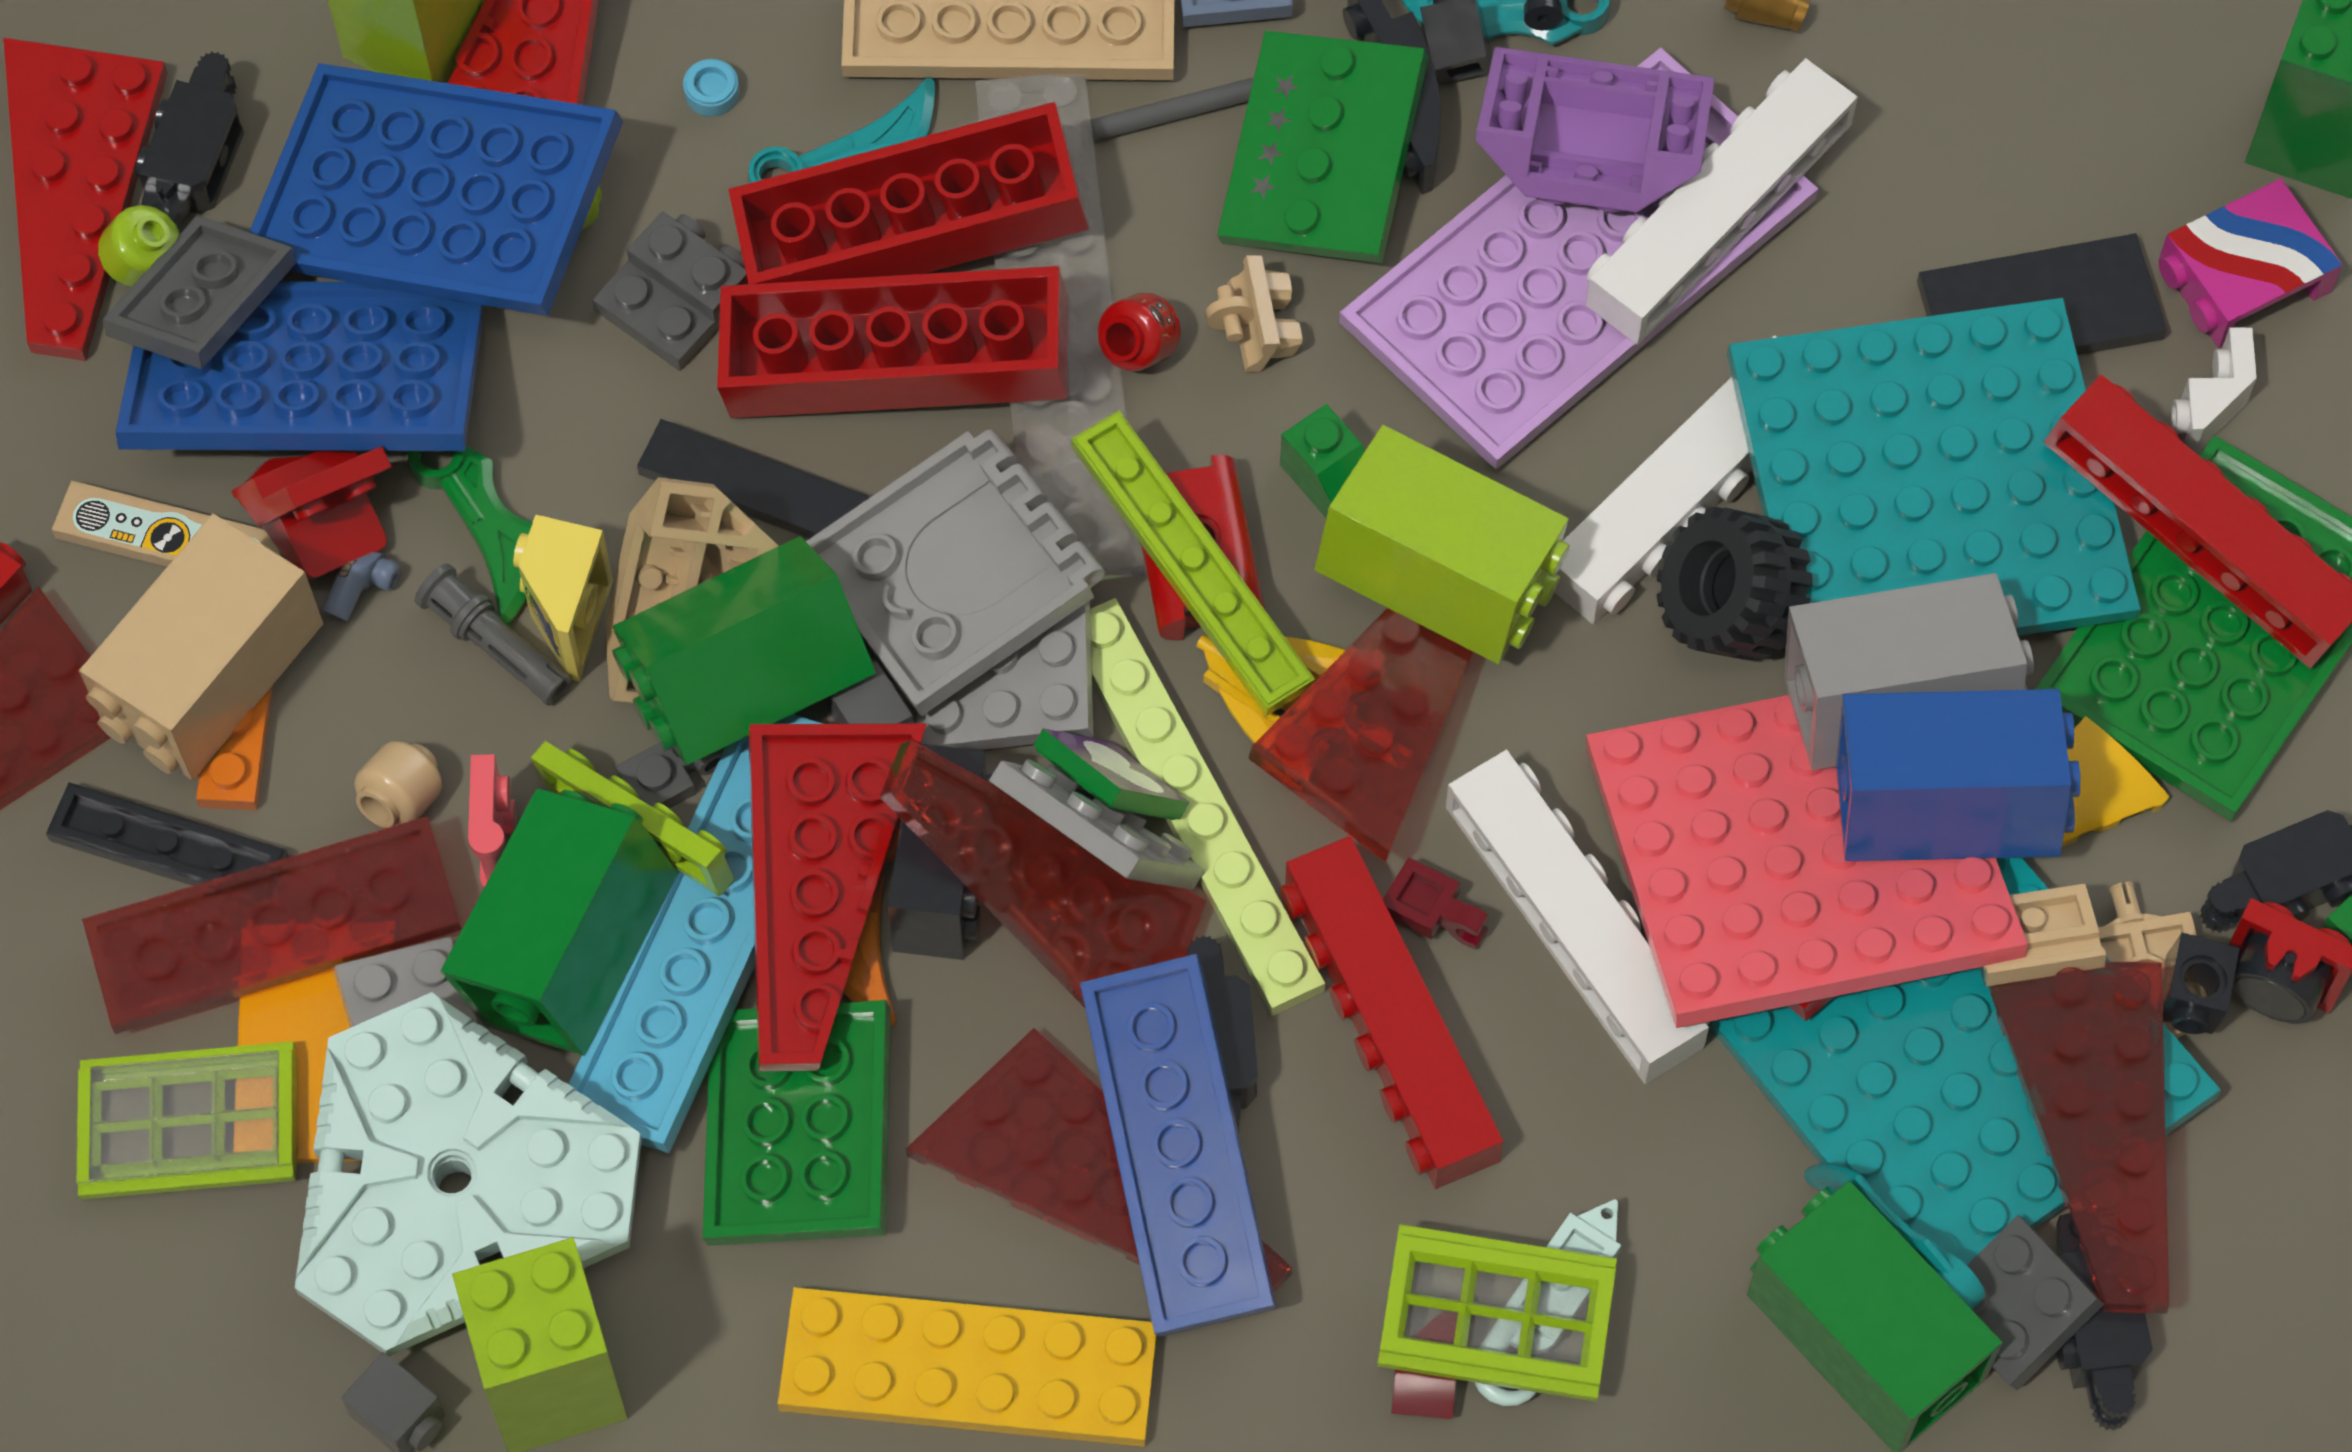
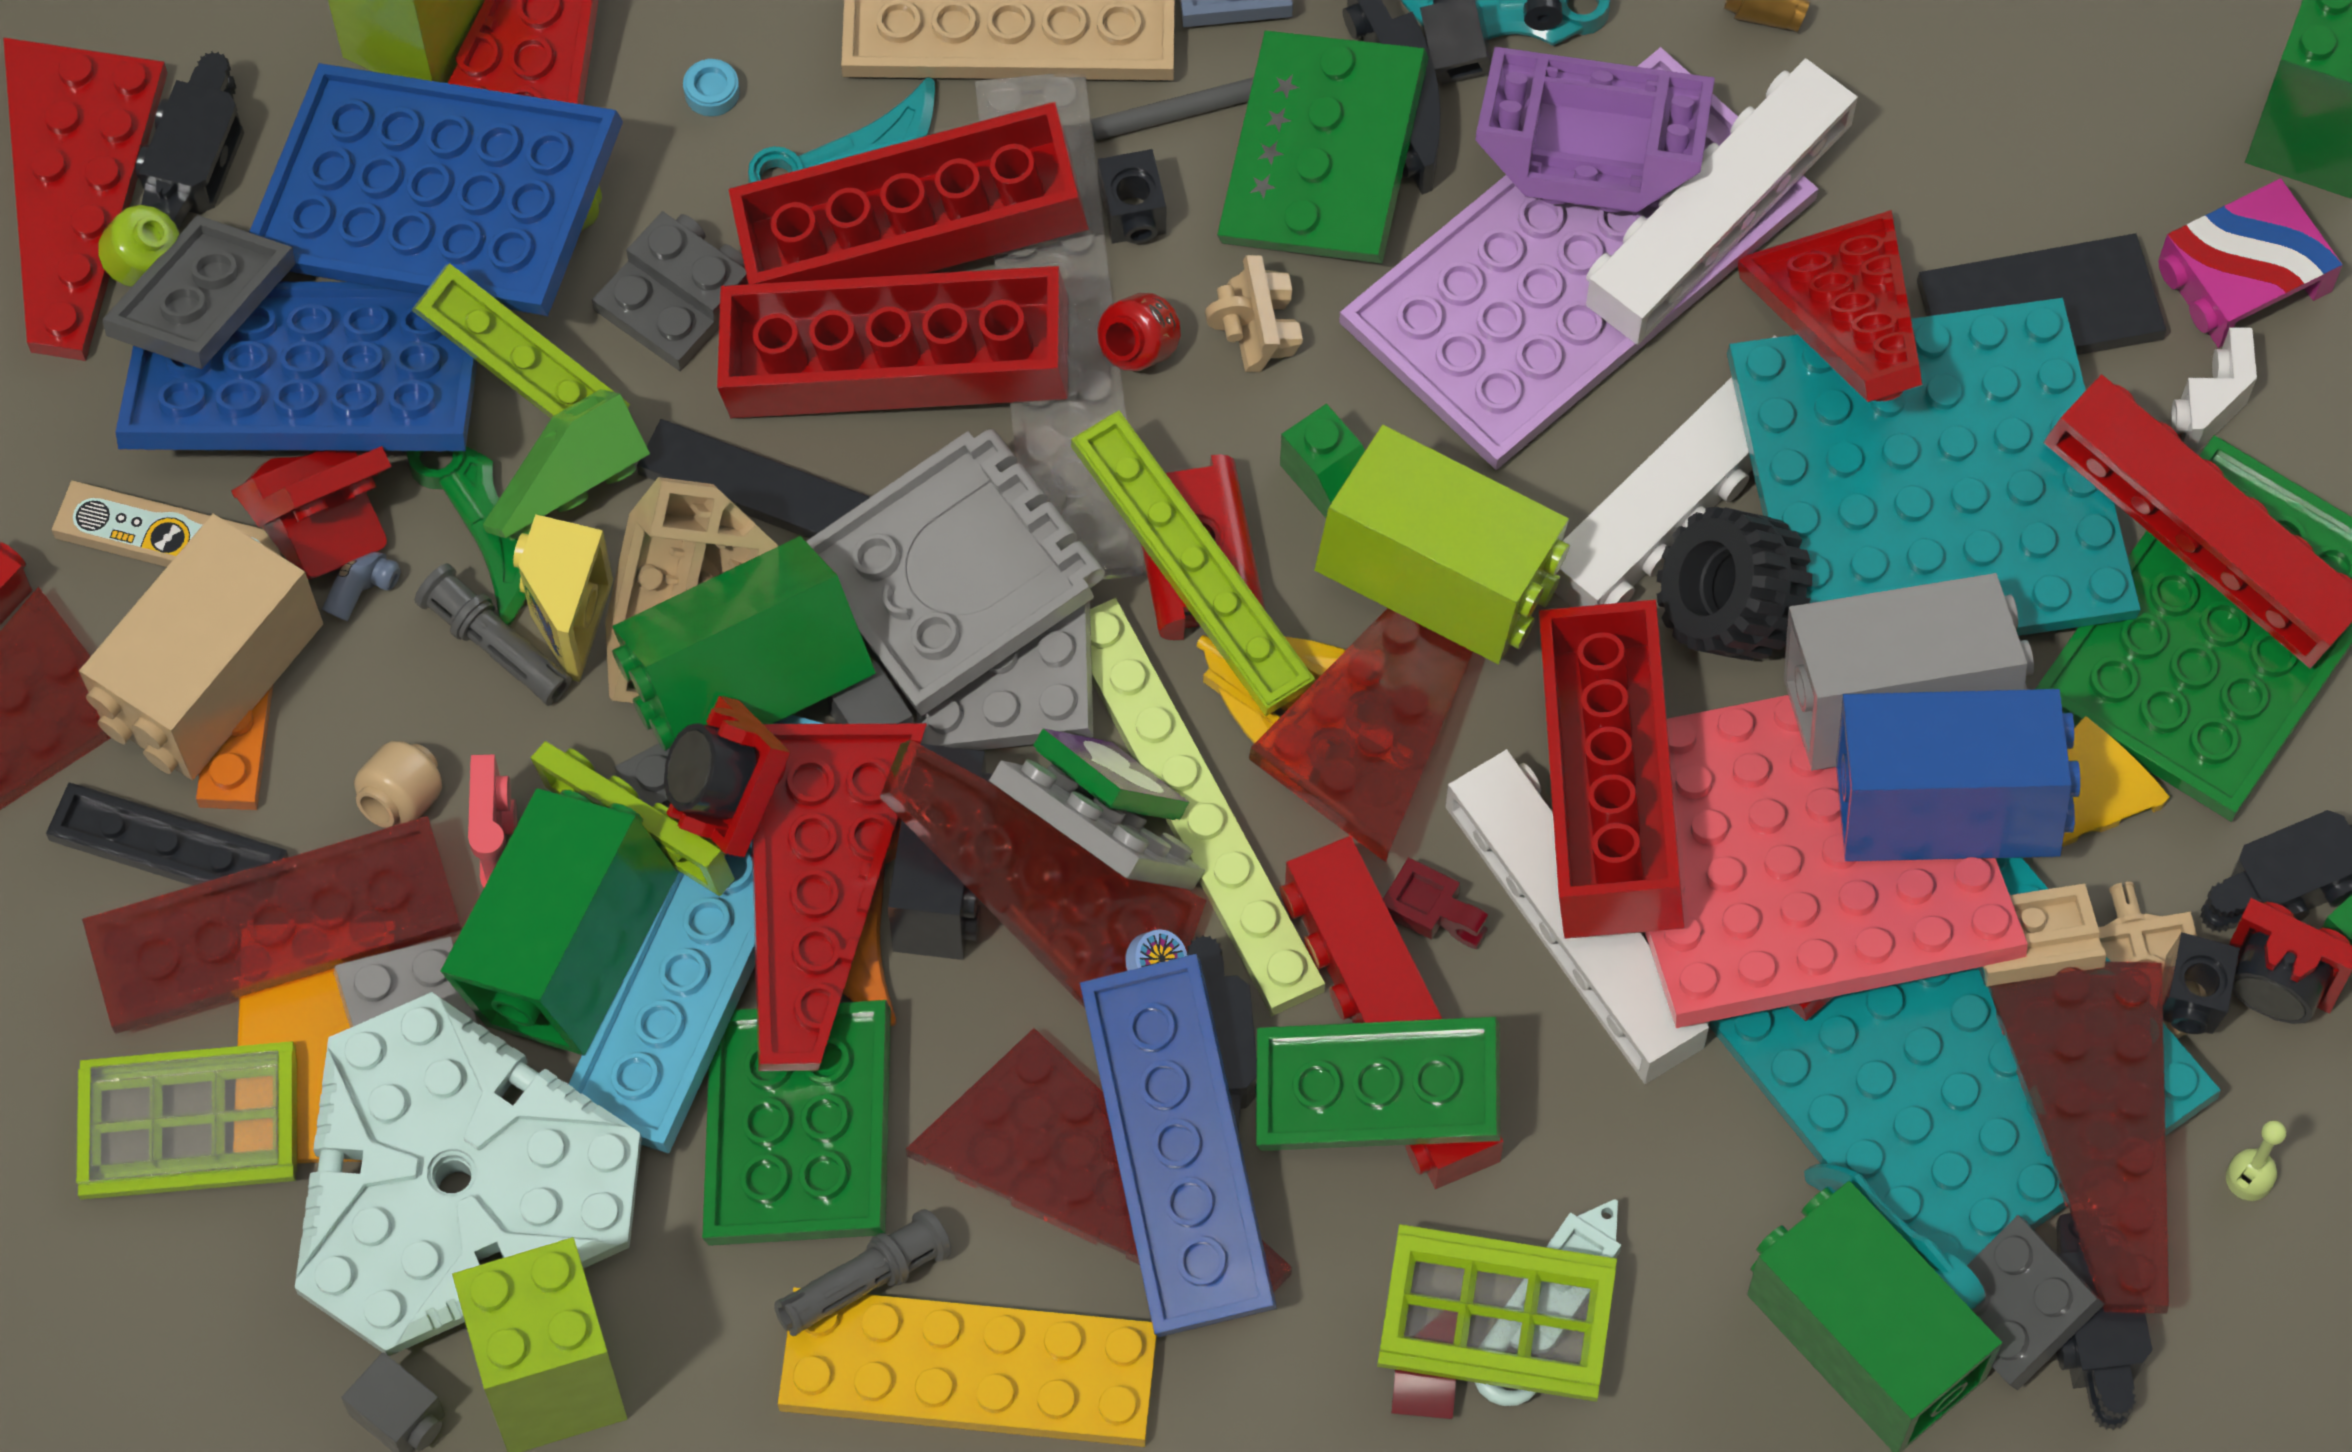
none -> lime plate [412,263,630,418]
none -> bright green slope [483,389,650,540]
none -> piece [664,696,791,857]
none -> dark grey pin [774,1209,951,1336]
none -> black brick [1098,149,1166,244]
none -> tile [1126,929,1187,971]
none -> green plate [1256,1017,1500,1151]
none -> red brick [1539,599,1685,939]
none -> red wing [1738,210,1922,402]
none -> yellowish green hinge [2226,1120,2286,1201]

